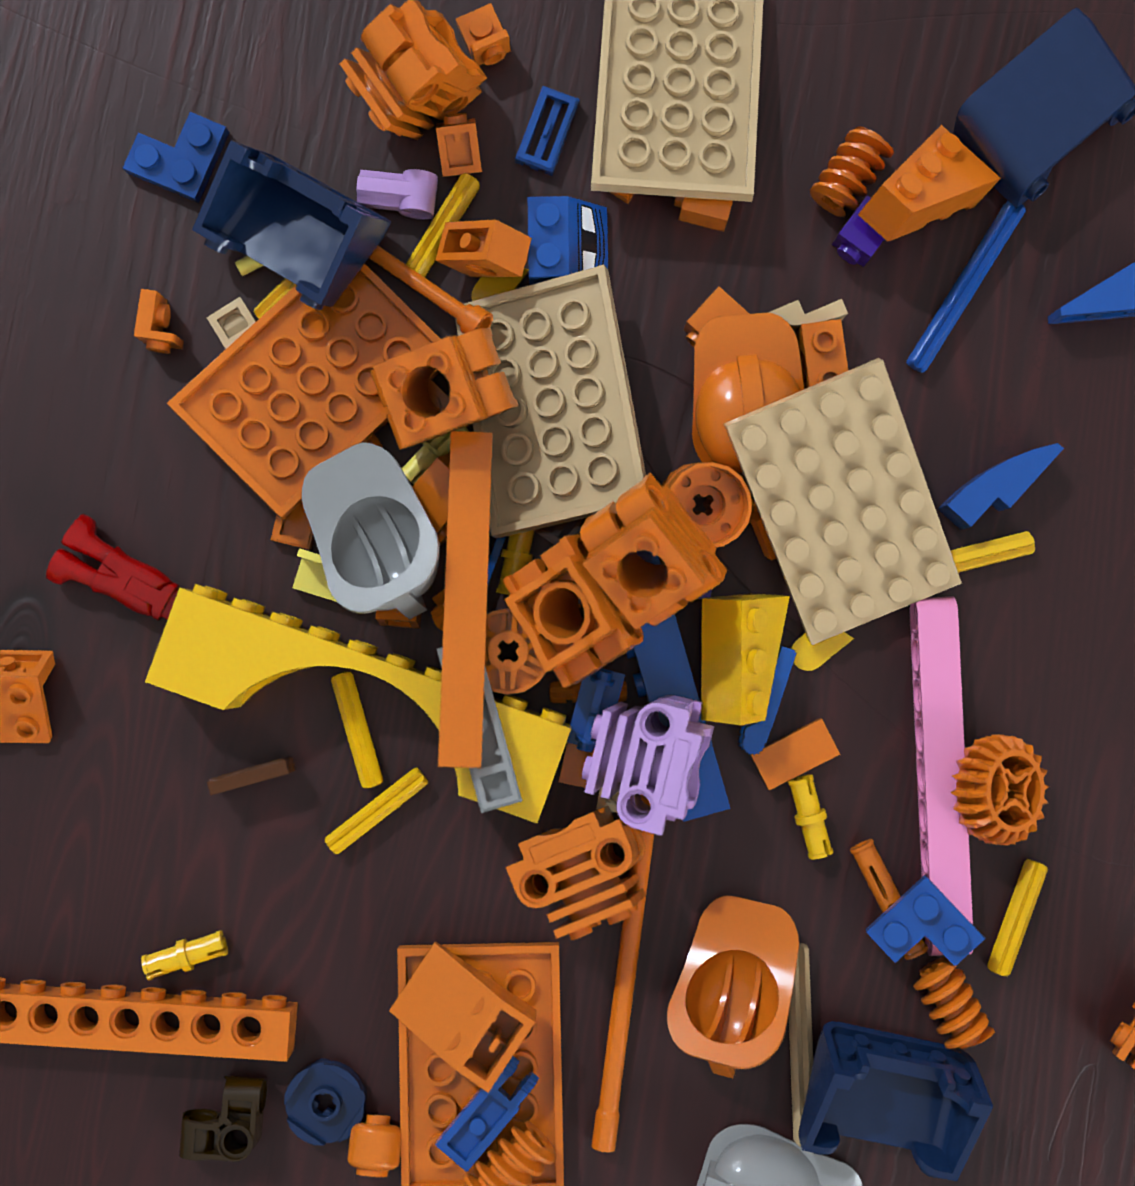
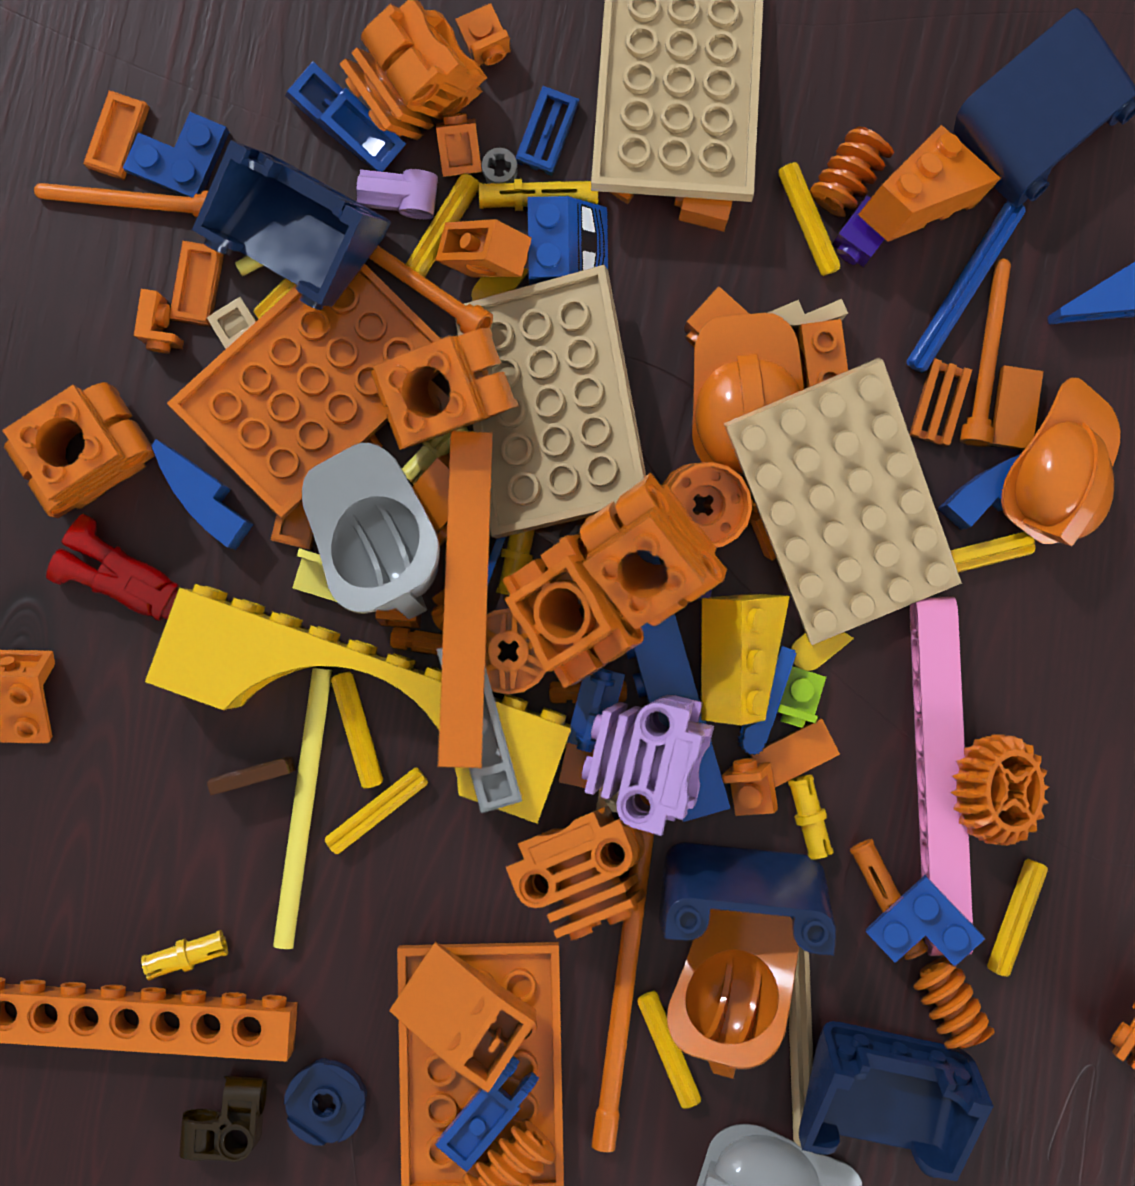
orange head [347,1114,401,1177] -> none
none -> orange piece [3,382,155,519]
none -> orange piece [34,183,208,218]
none -> orange tile [83,90,150,180]
none -> blue slope [151,439,254,550]
none -> orange tile [169,241,224,327]
none -> light yellow piece [273,667,332,949]
none -> blue slope [285,61,406,172]
none -> orange axle [390,627,443,655]
none -> yellow pin [479,179,598,211]
none -> light grey bush [482,148,518,183]
none -> yellow axle [637,991,701,1109]
none -> dark blue windscreen [659,842,836,956]
none -> orange bracket [722,758,778,816]
none -> lime bracket [777,666,826,728]
none -> yellow axle [778,162,840,276]
none -> orange tile [909,358,972,447]
none -> orange piece [960,258,1011,447]
none -> orange tile [992,365,1044,451]
none -> orange piece [1001,378,1120,546]

